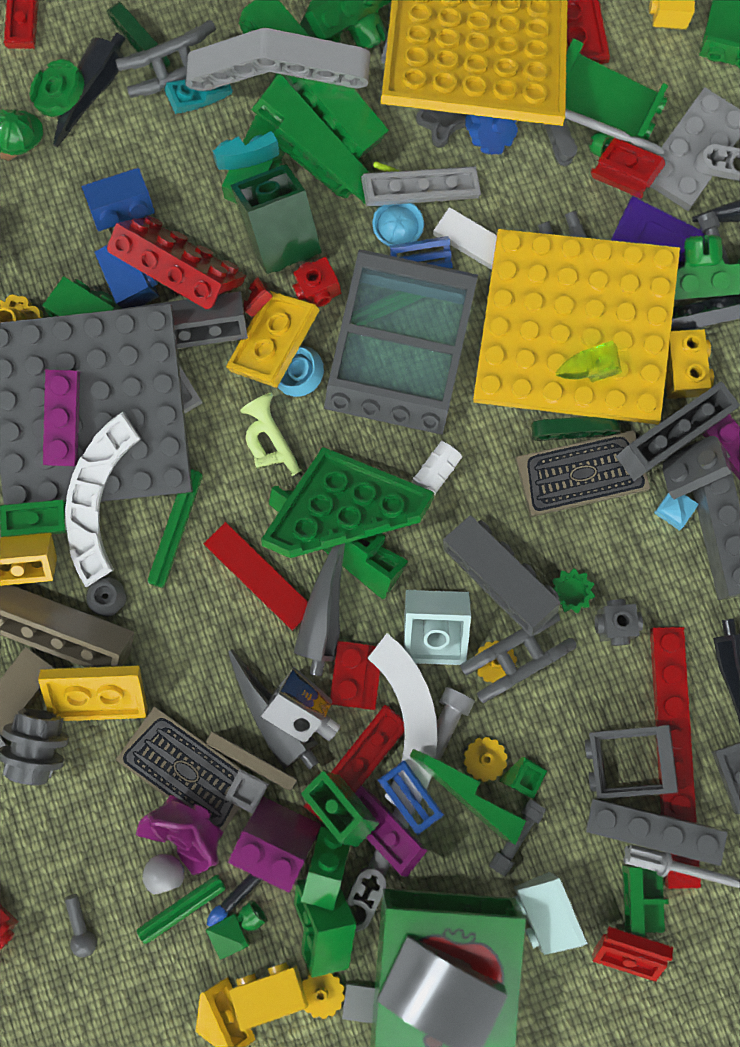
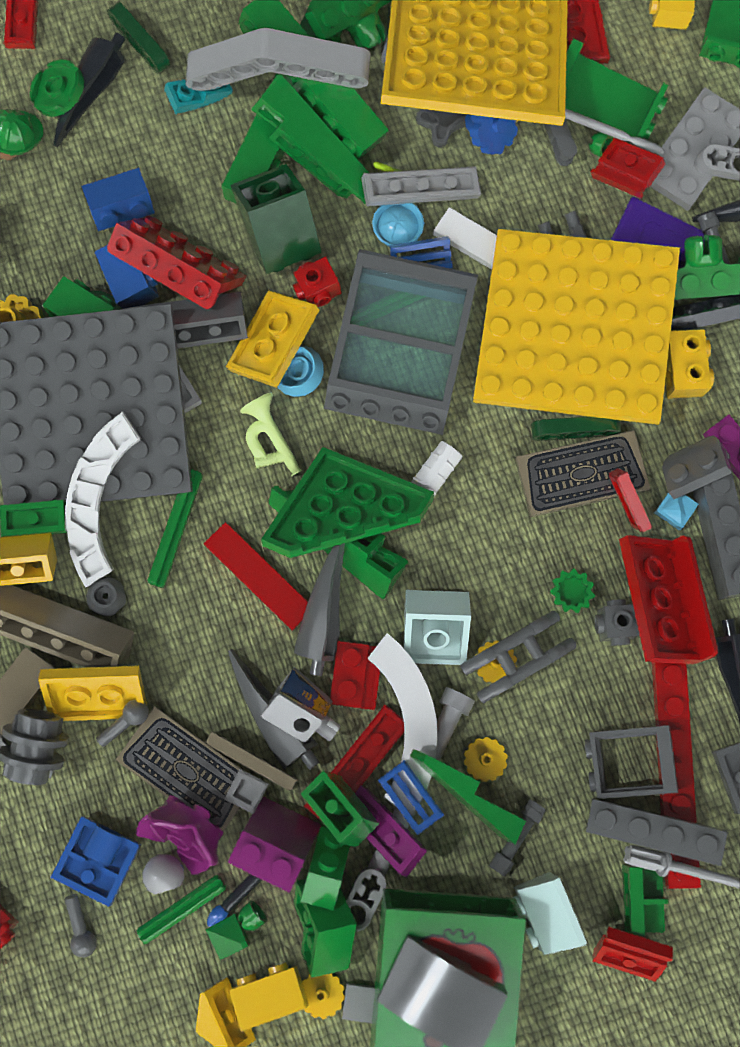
magenta plate [43,370,80,466] -> none
dark grey piece [116,20,216,98] -> none
teal slope [212,131,279,170] -> none
red tile [244,277,273,318] -> none
dark grey brick [443,515,561,637] -> none
green slope [500,756,548,799] -> none
clear neon green plate [556,340,622,382] -> none
dark grey brick [615,381,740,481] -> none
none -> blue plate [50,816,142,907]
none -> dark grey bar [96,700,149,747]
none -> tile [608,468,652,533]
none -> red bracket [619,535,718,664]

